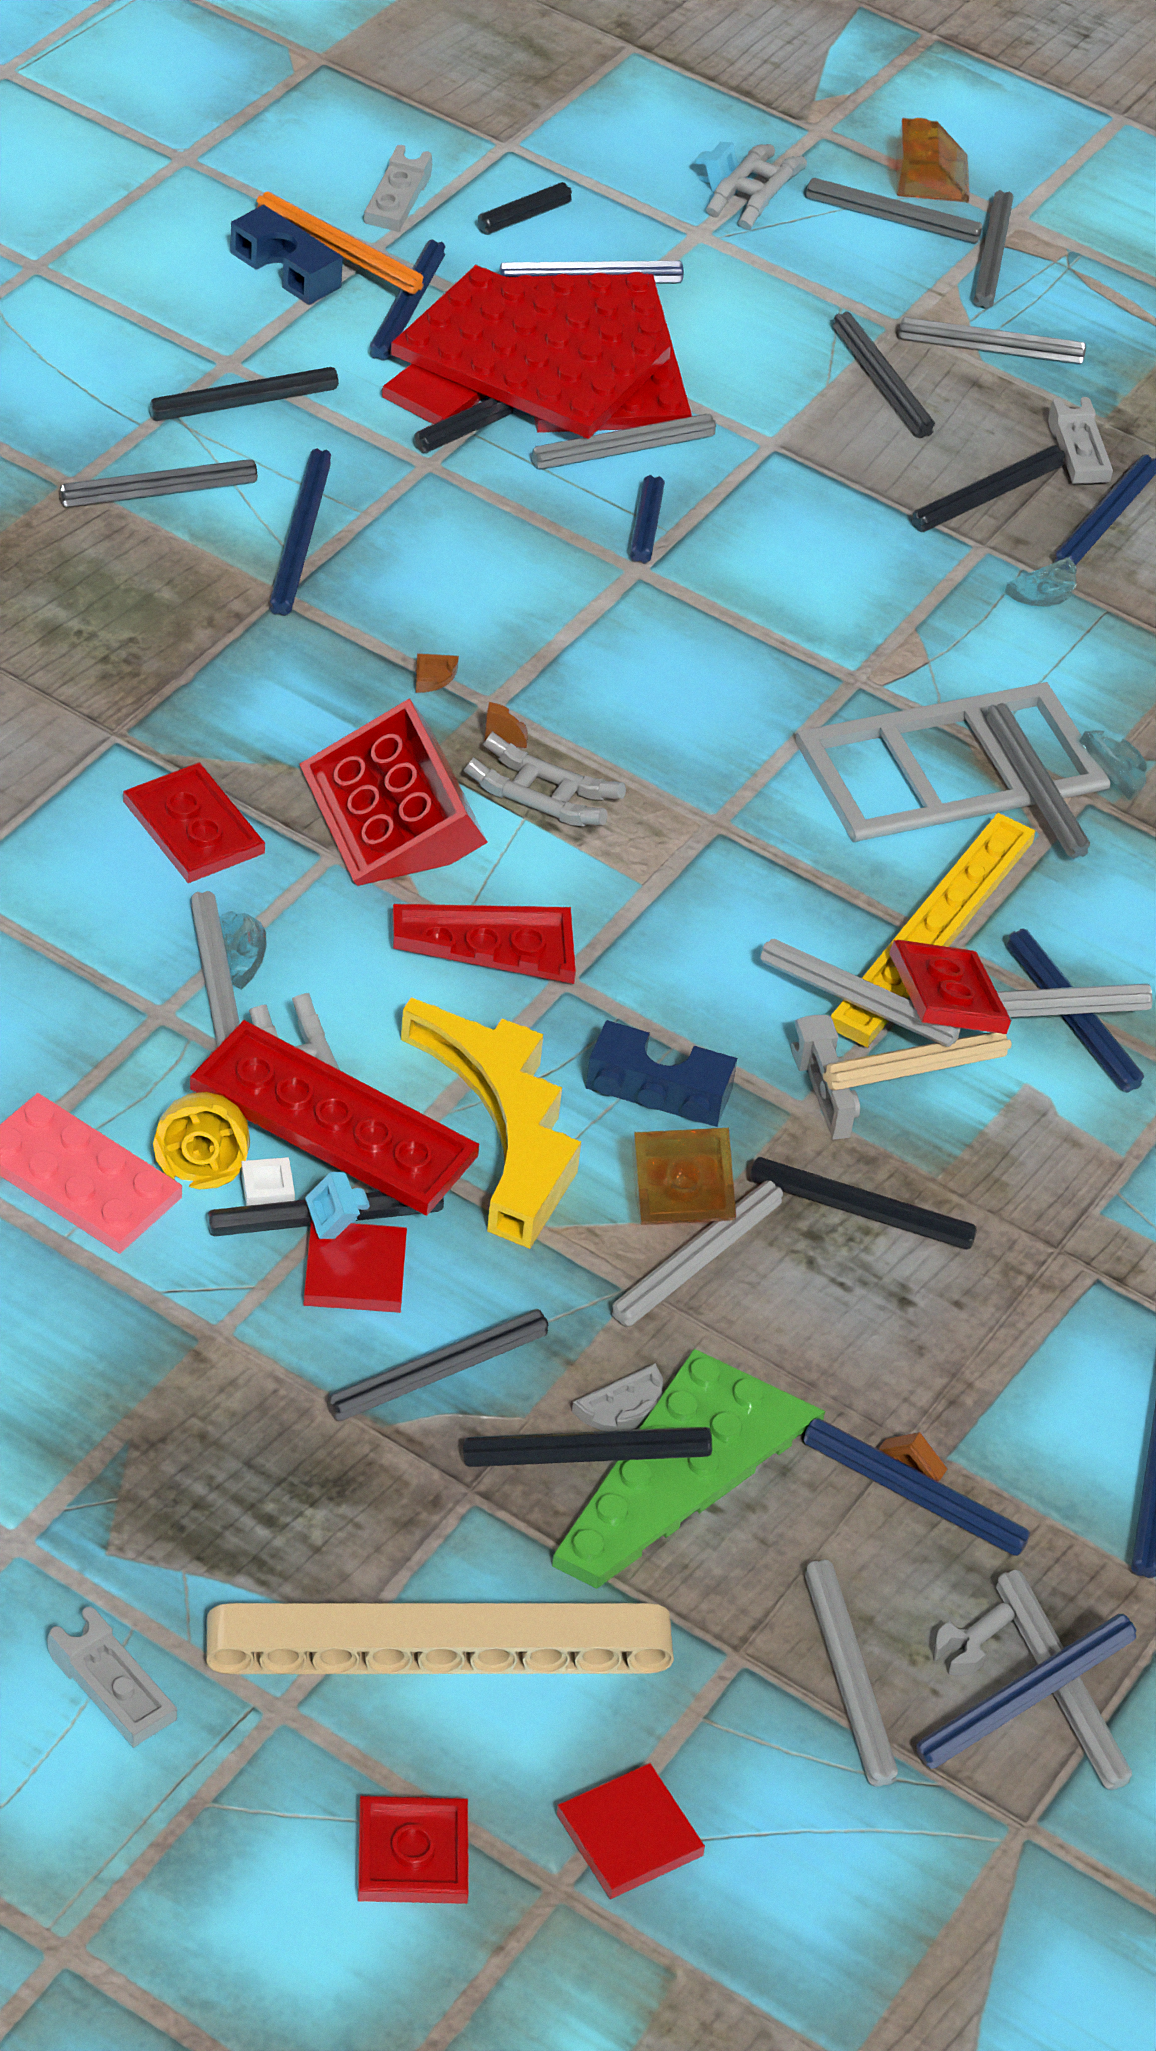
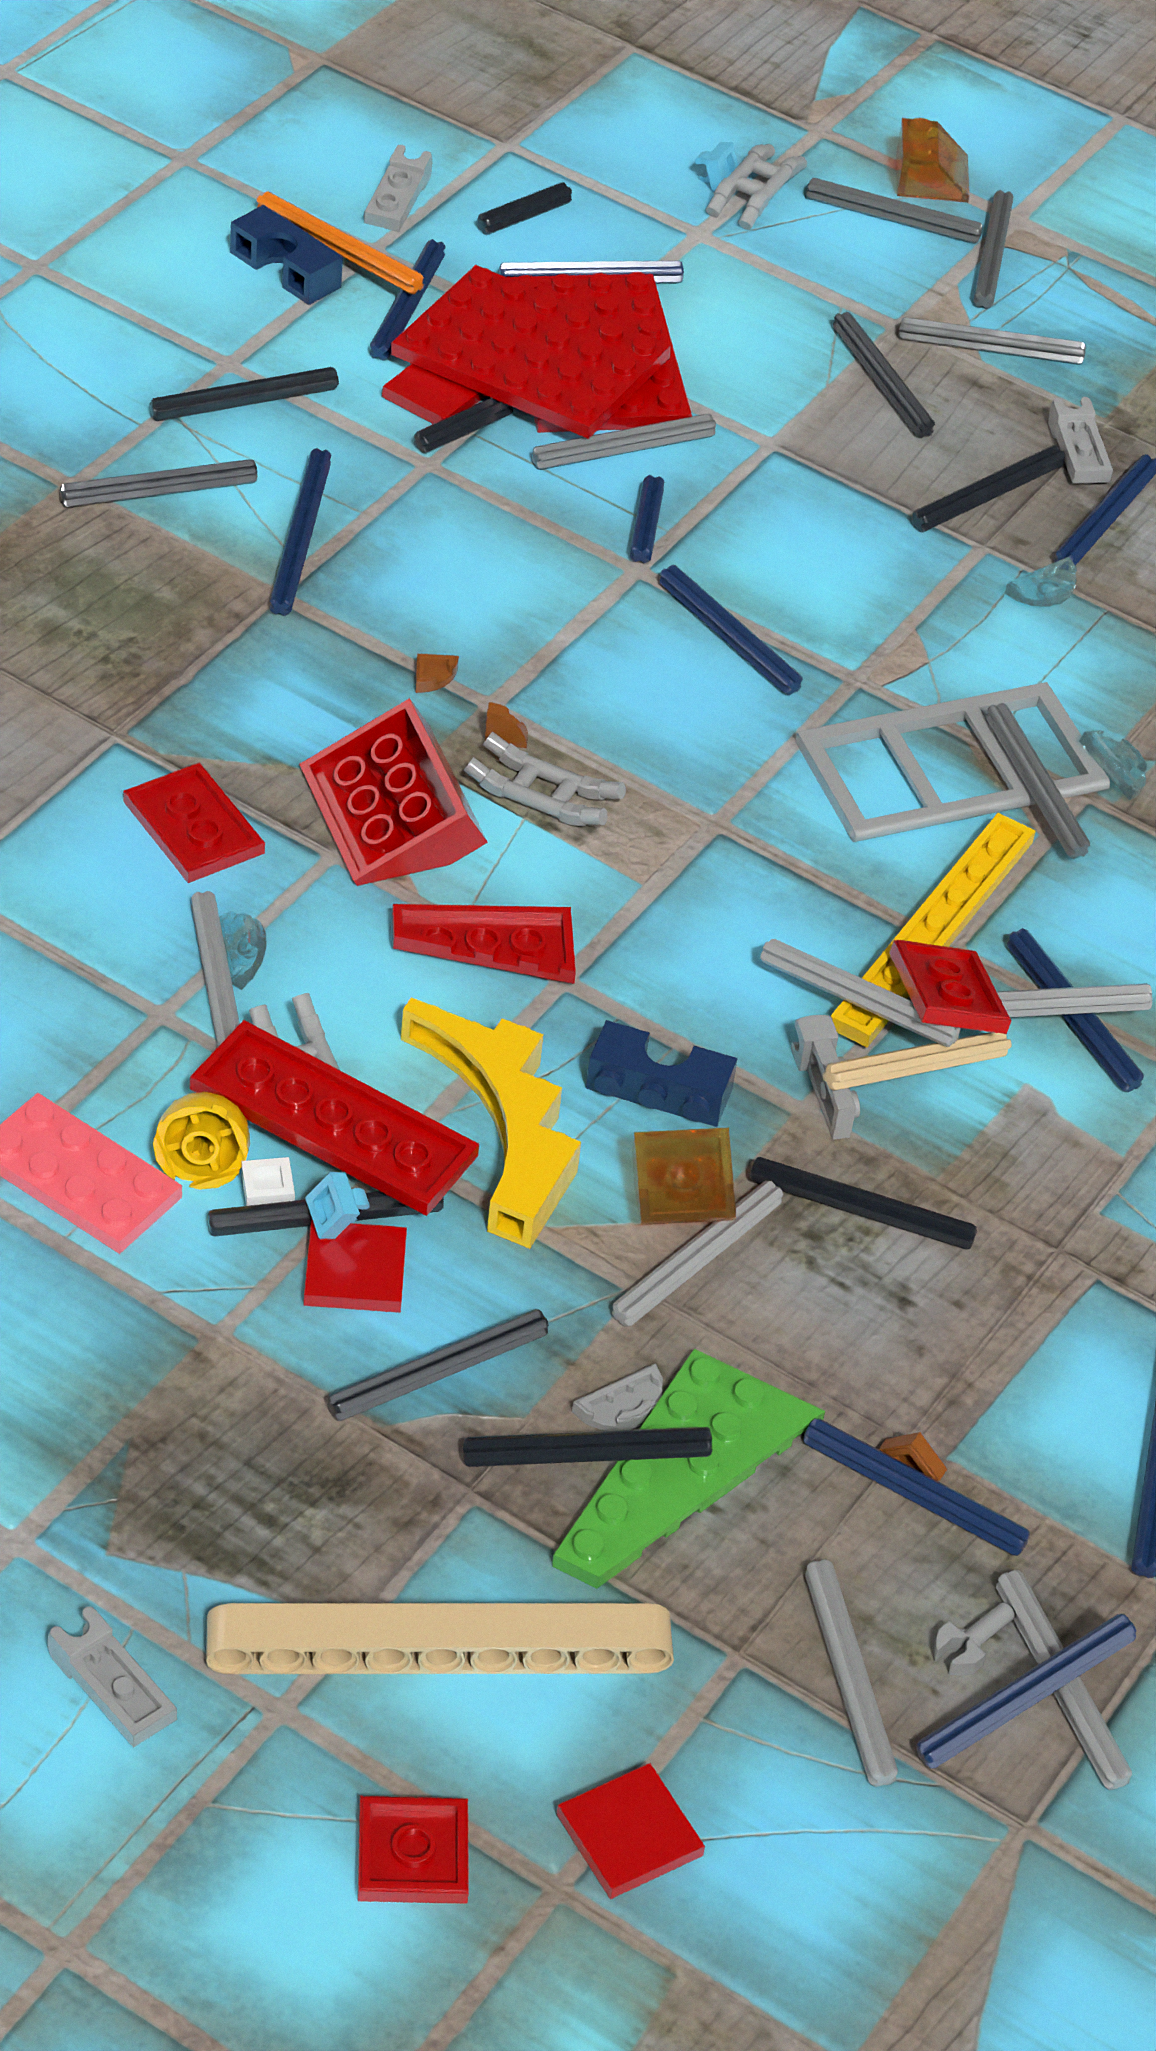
none -> dark blue axle [659,565,803,695]

